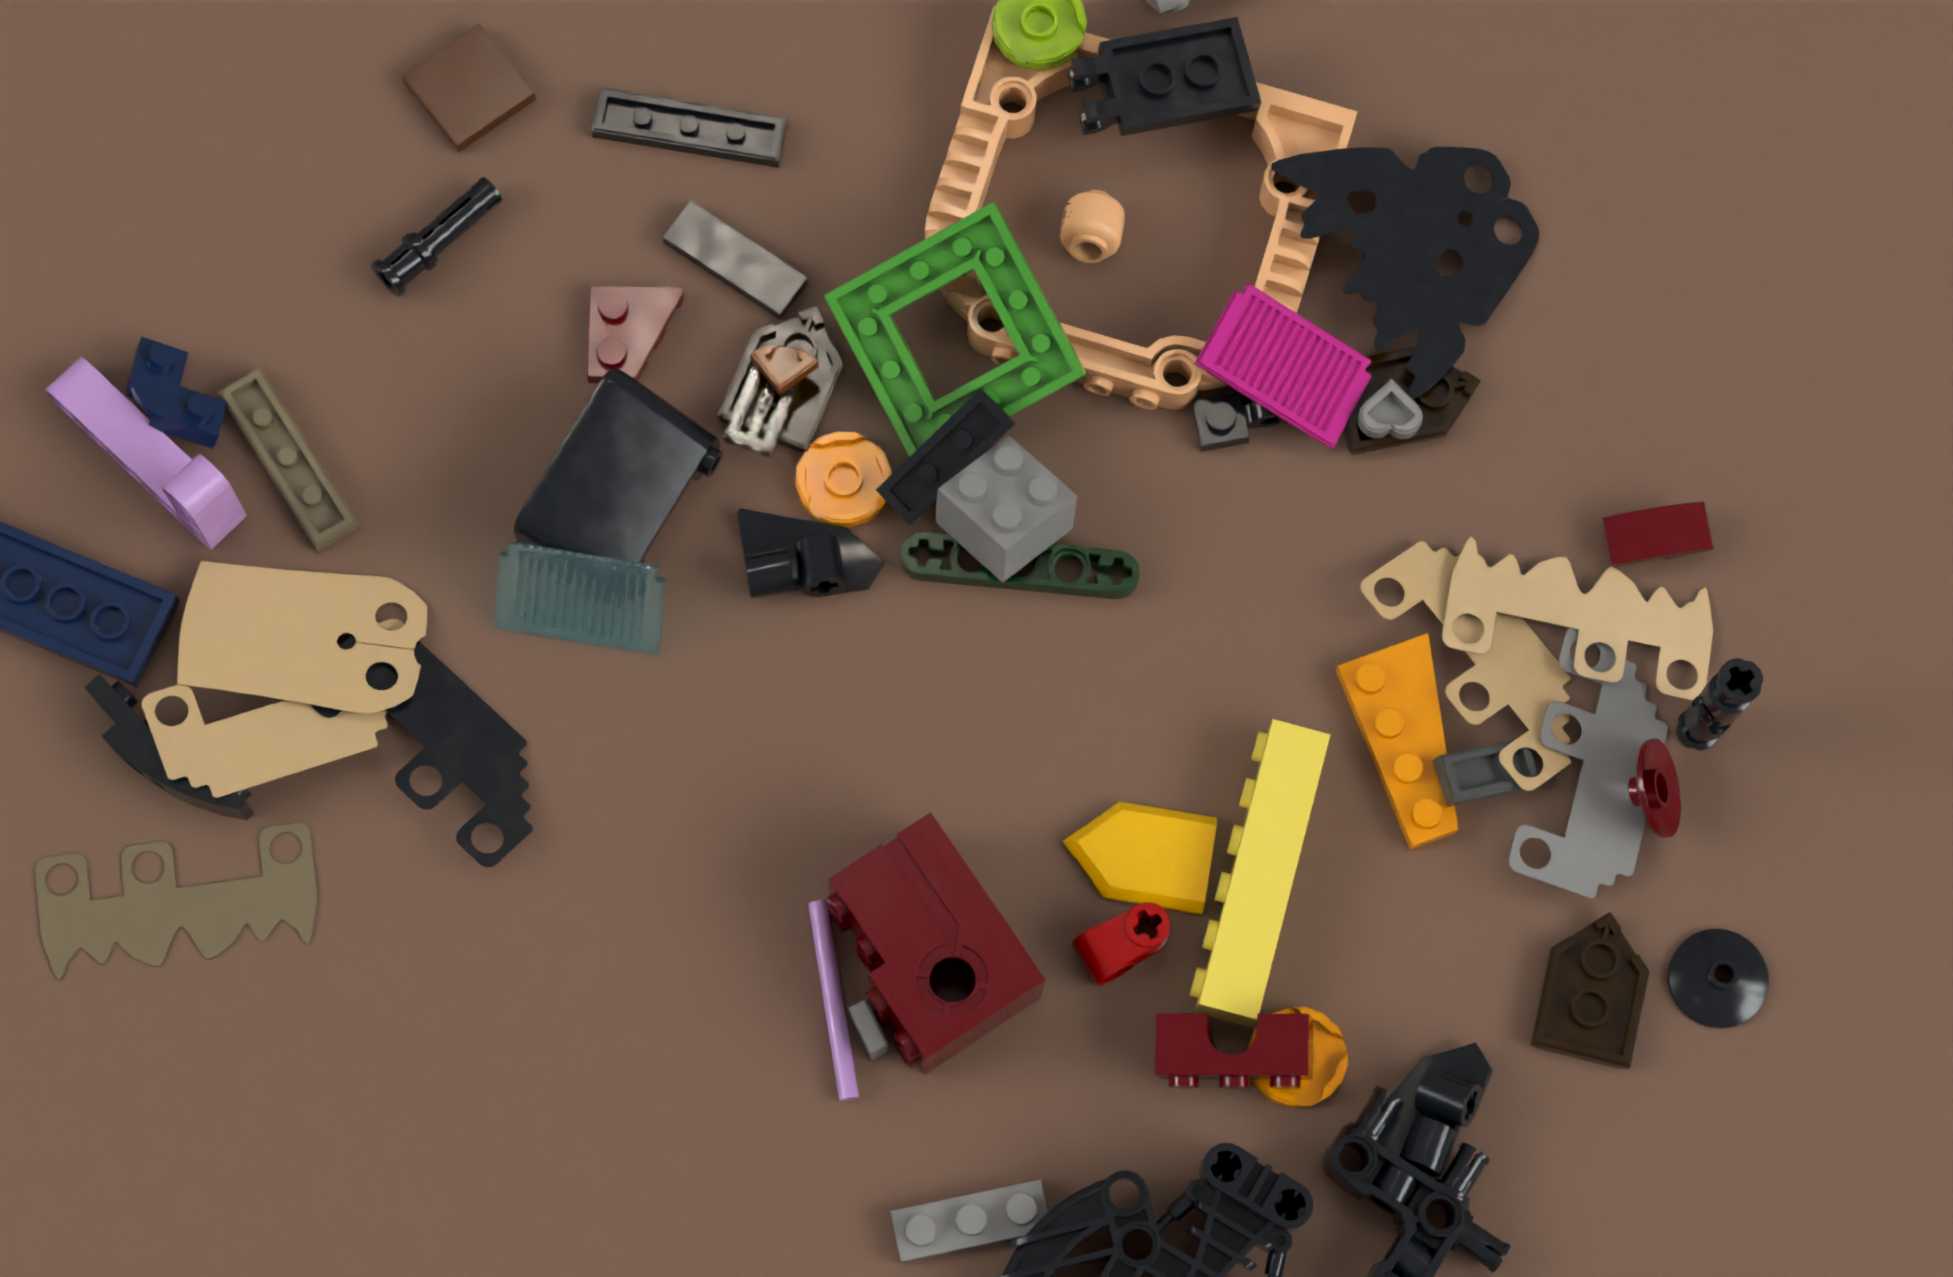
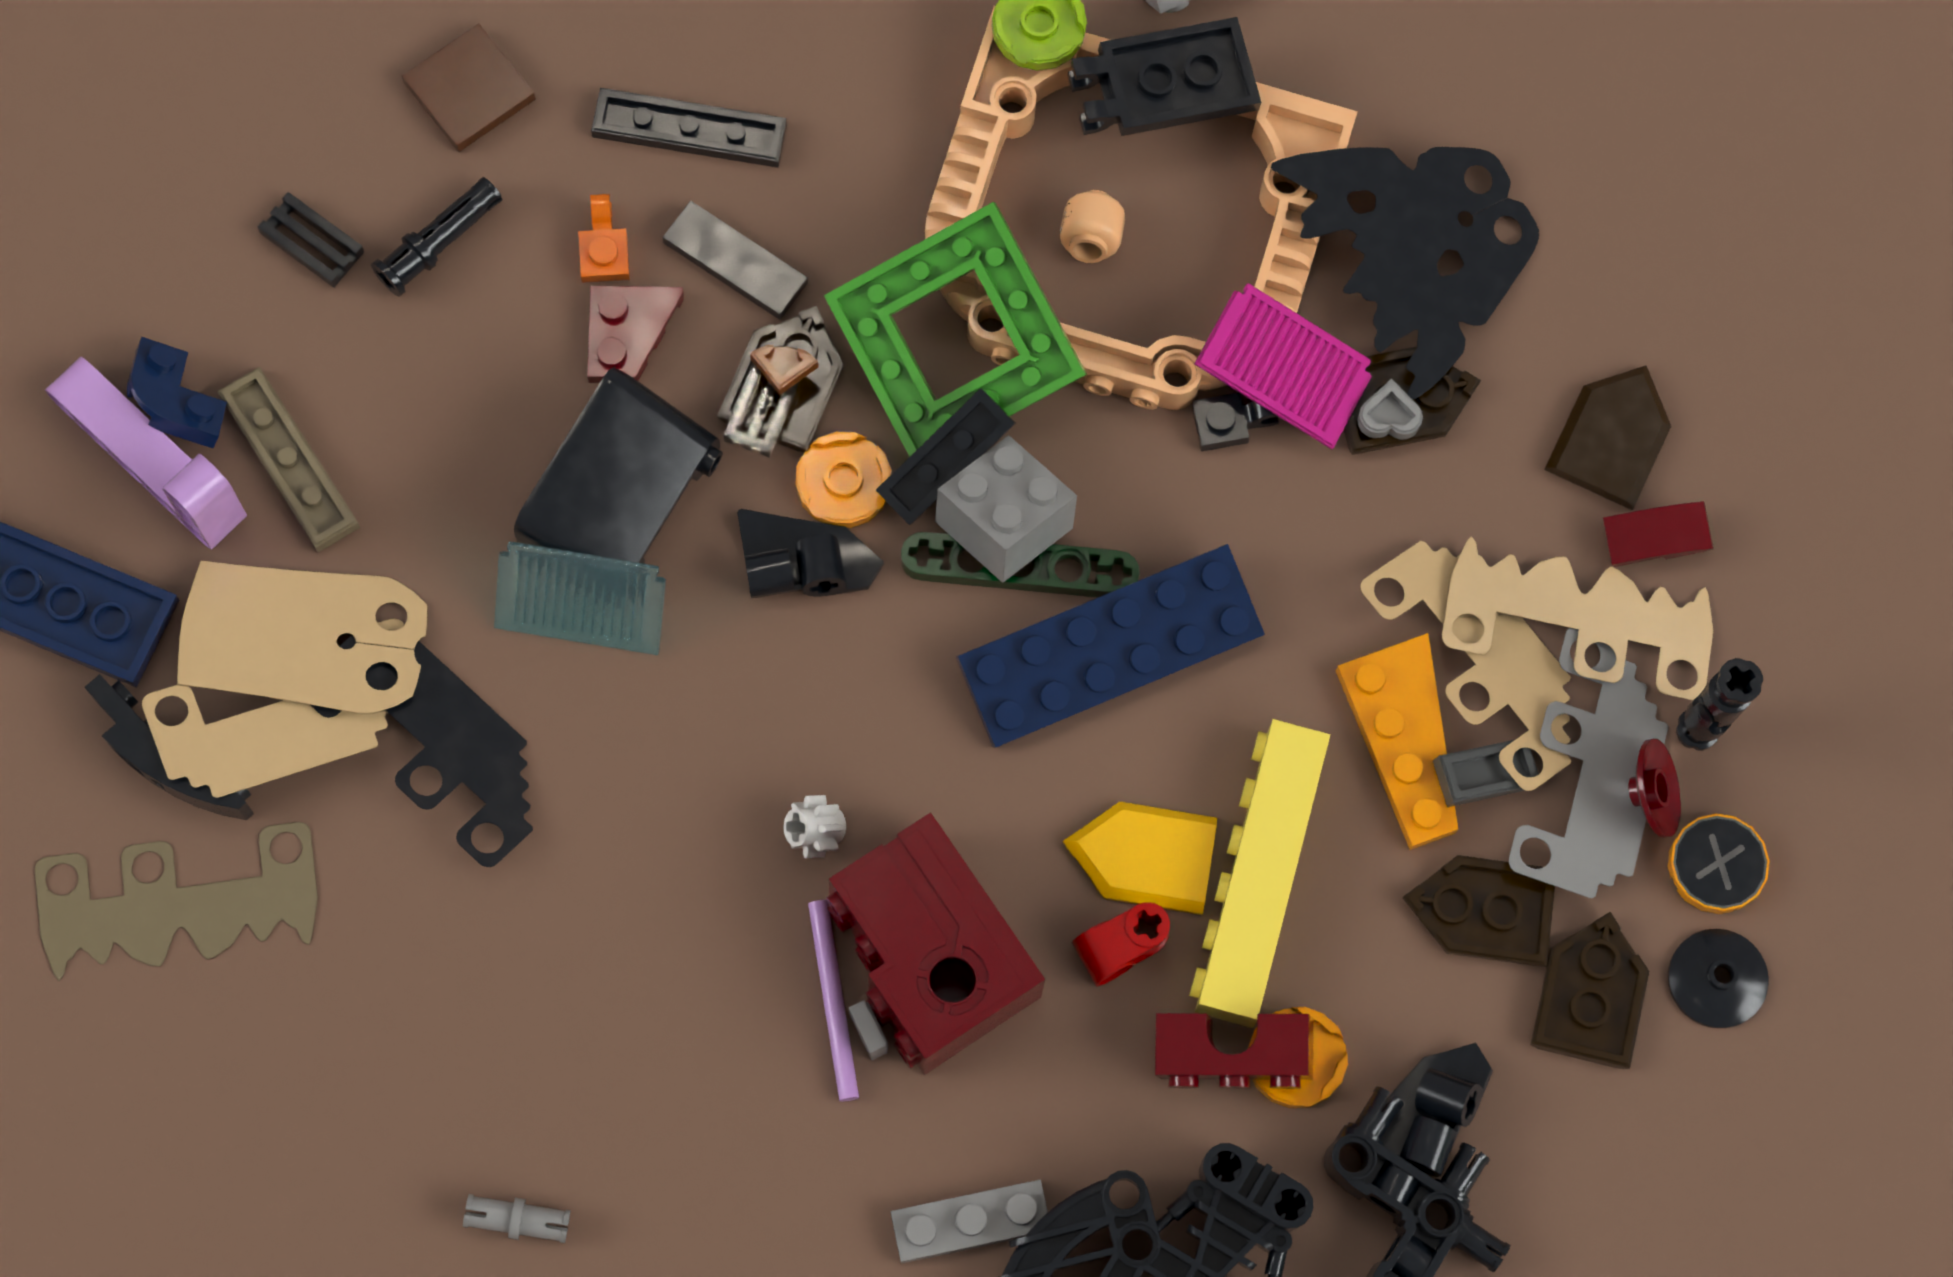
none -> black tile [257,192,364,287]
none -> light grey pin [463,1194,571,1243]
none -> orange plate [578,194,630,283]
none -> white gear [784,795,846,858]
none -> dark blue plate [956,544,1265,748]
none -> dark brown tile [1403,855,1555,967]
none -> dark brown tile [1544,365,1671,510]
none -> black tile [1667,813,1770,914]

